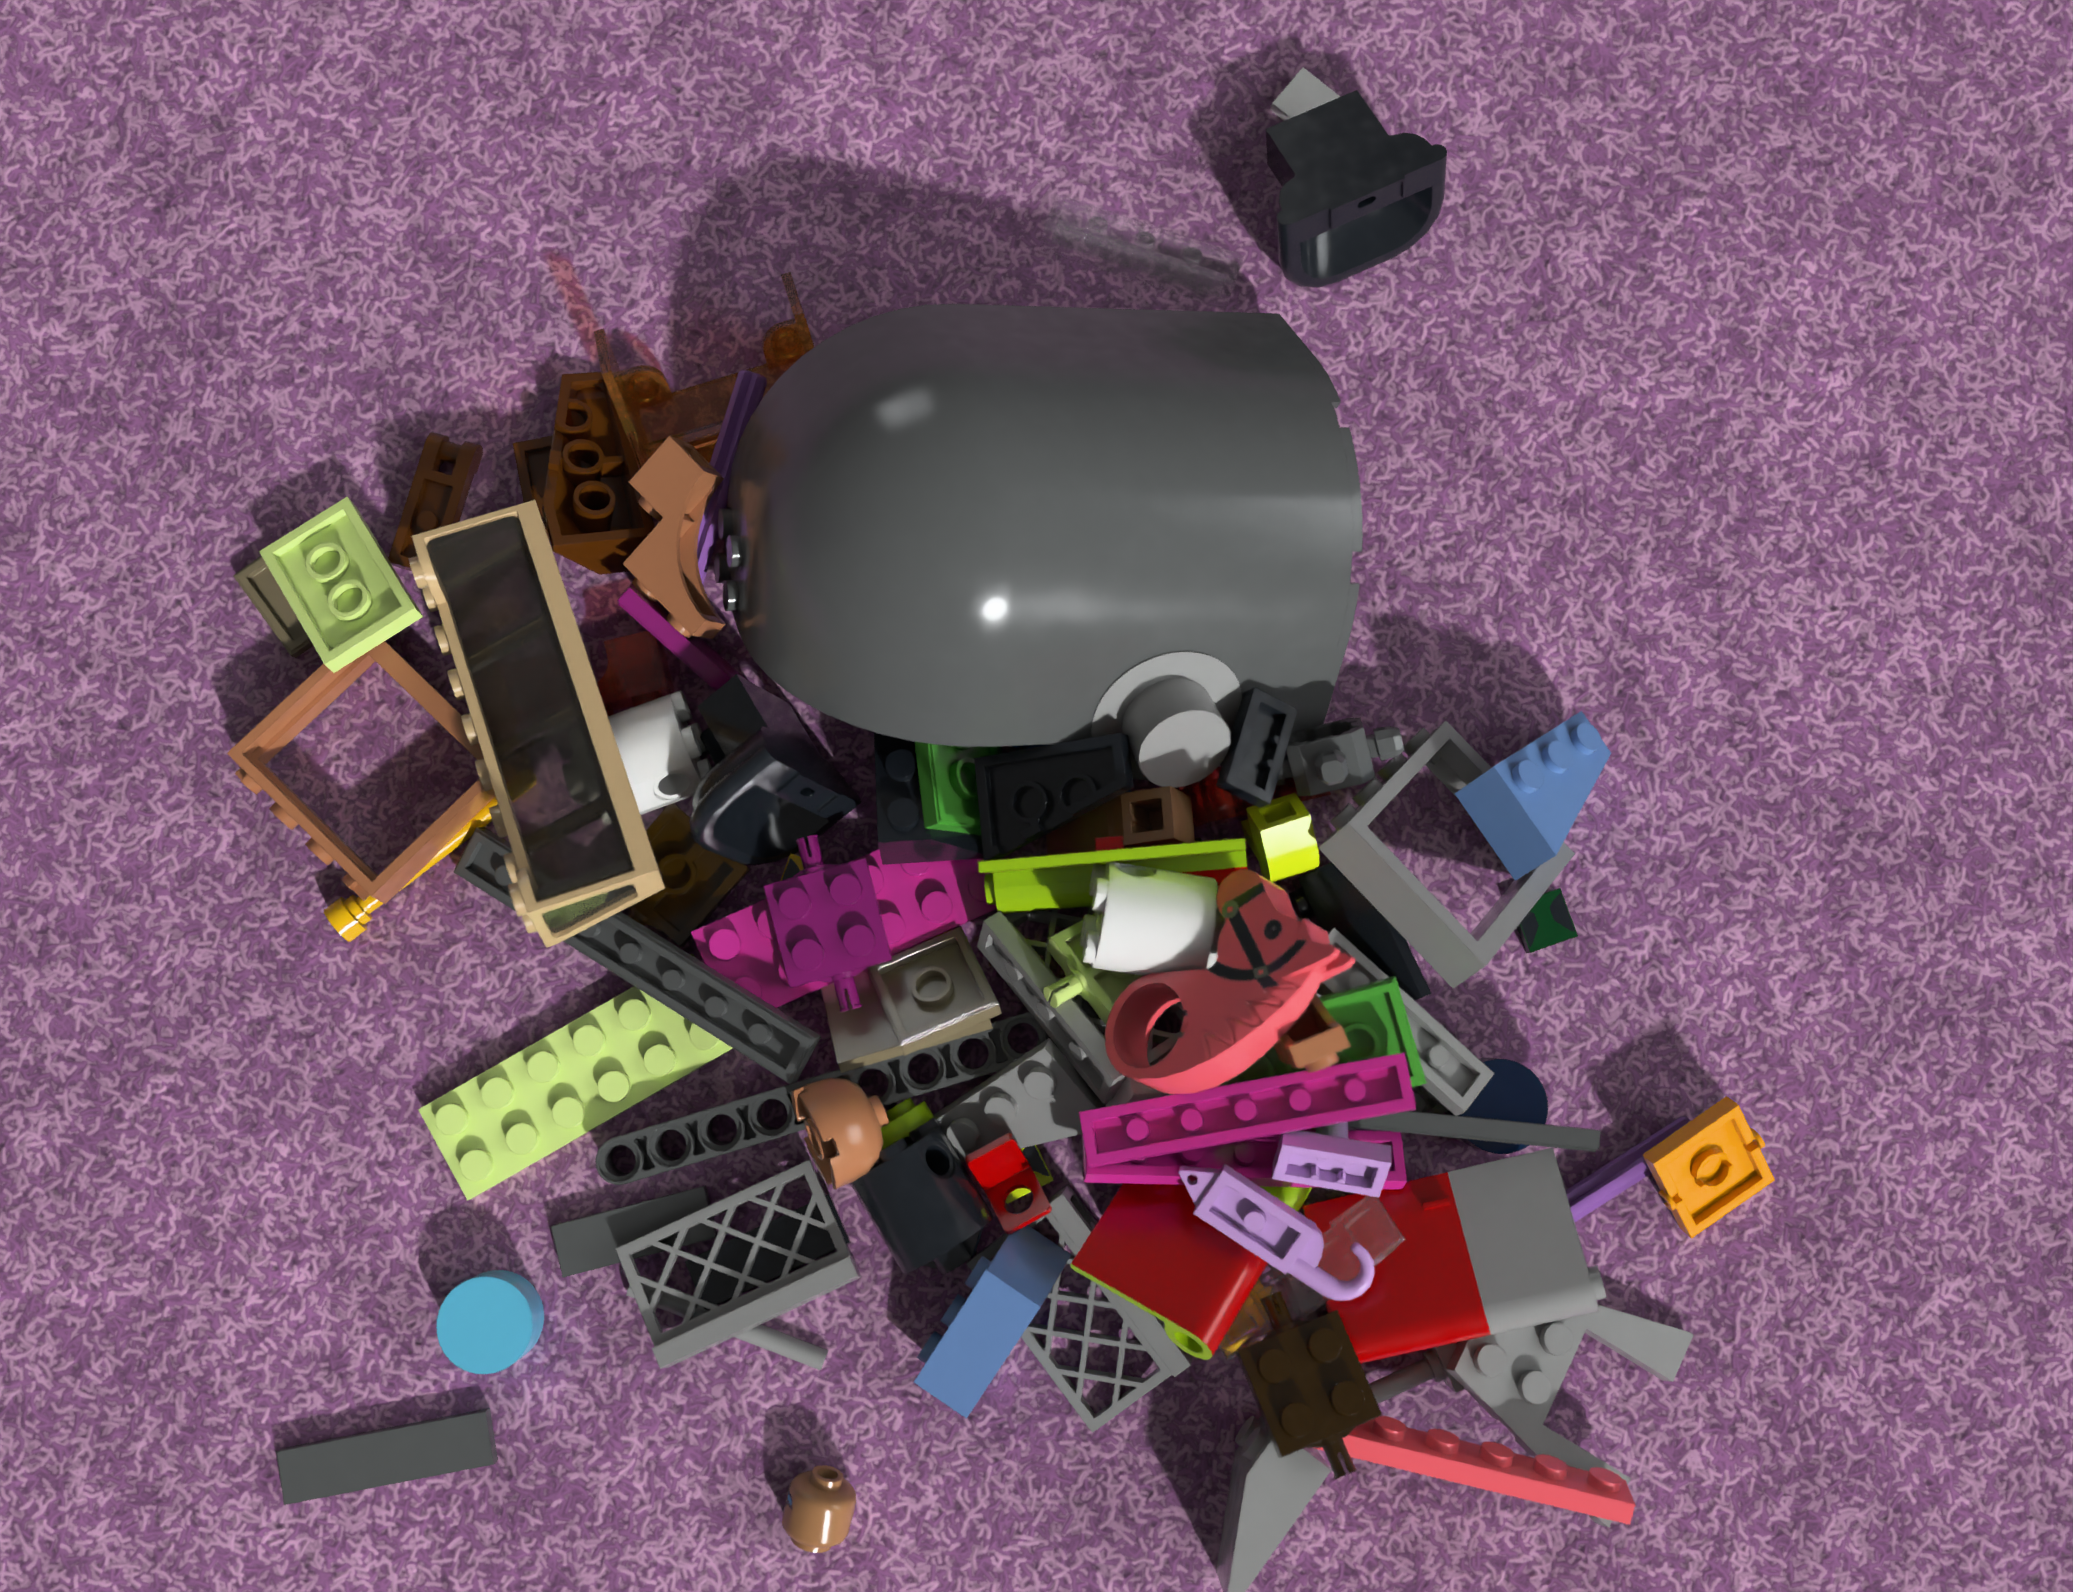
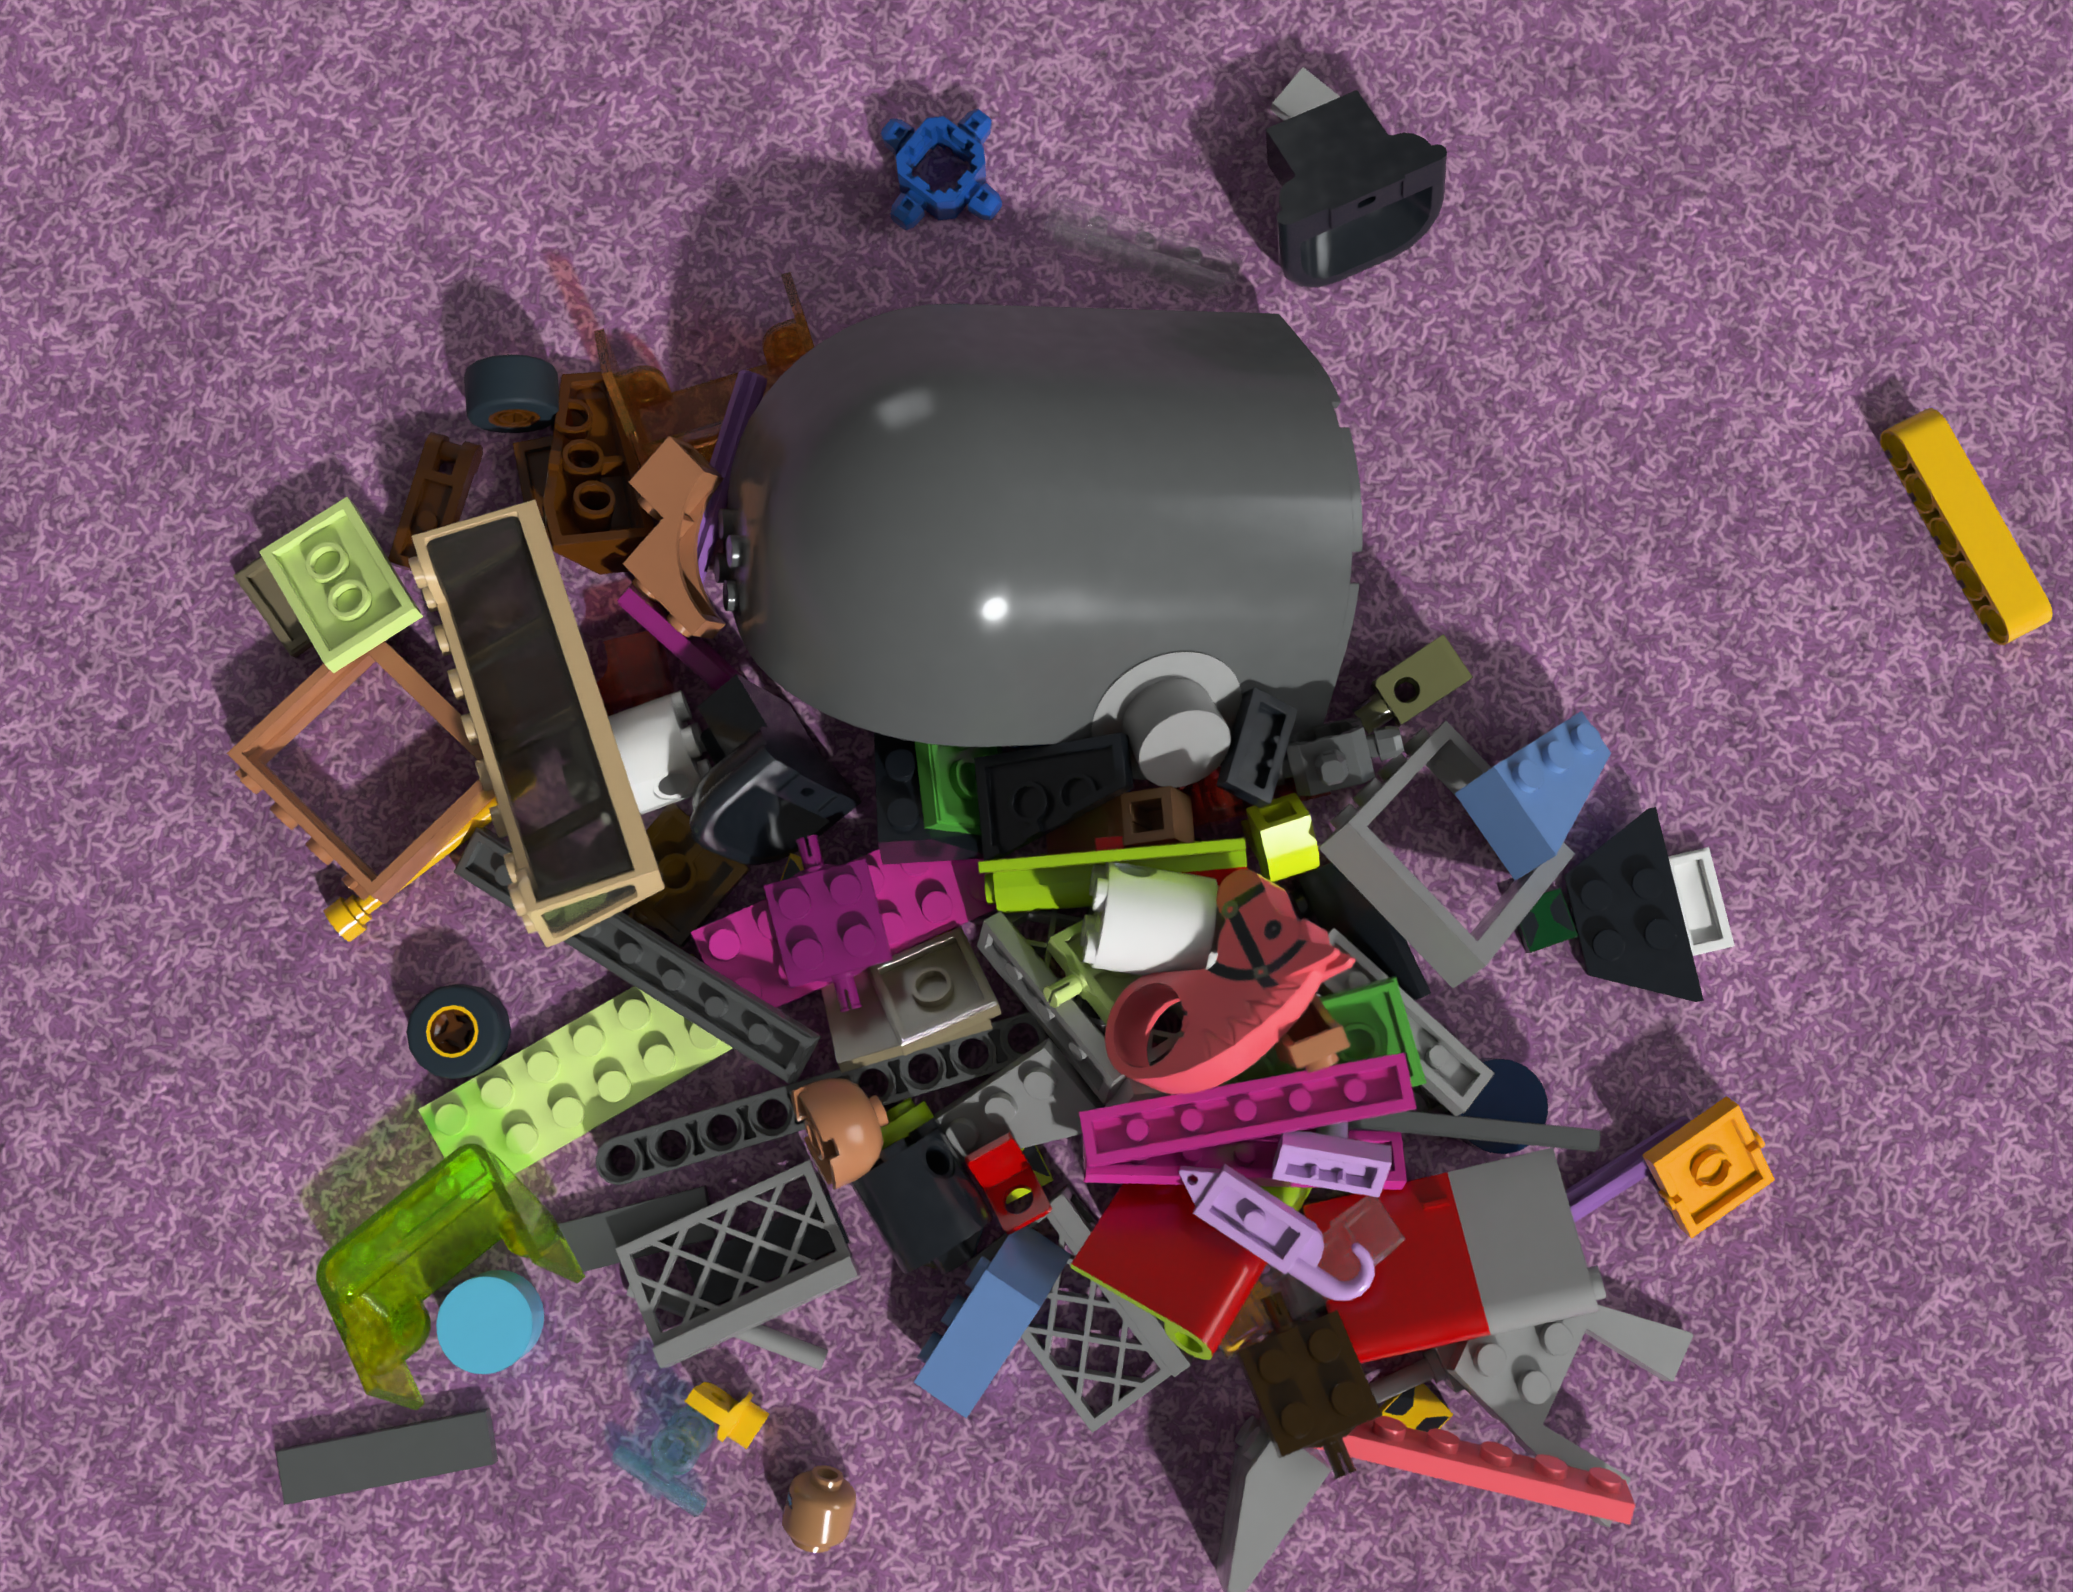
none -> clear neon green windscreen [316,1144,585,1410]
none -> black wheel [406,984,511,1079]
none -> black wheel [464,354,559,433]
none -> clear light blue piece [611,1406,715,1517]
none -> yellow piece [685,1382,769,1449]
none -> blue piece [880,109,1002,230]
none -> olive torso [1351,634,1473,735]
none -> yellow tile [1380,1383,1454,1432]
none -> black wing [1563,807,1704,1002]
none -> white tile [1668,847,1735,956]
none -> yellow beam [1880,408,2053,645]

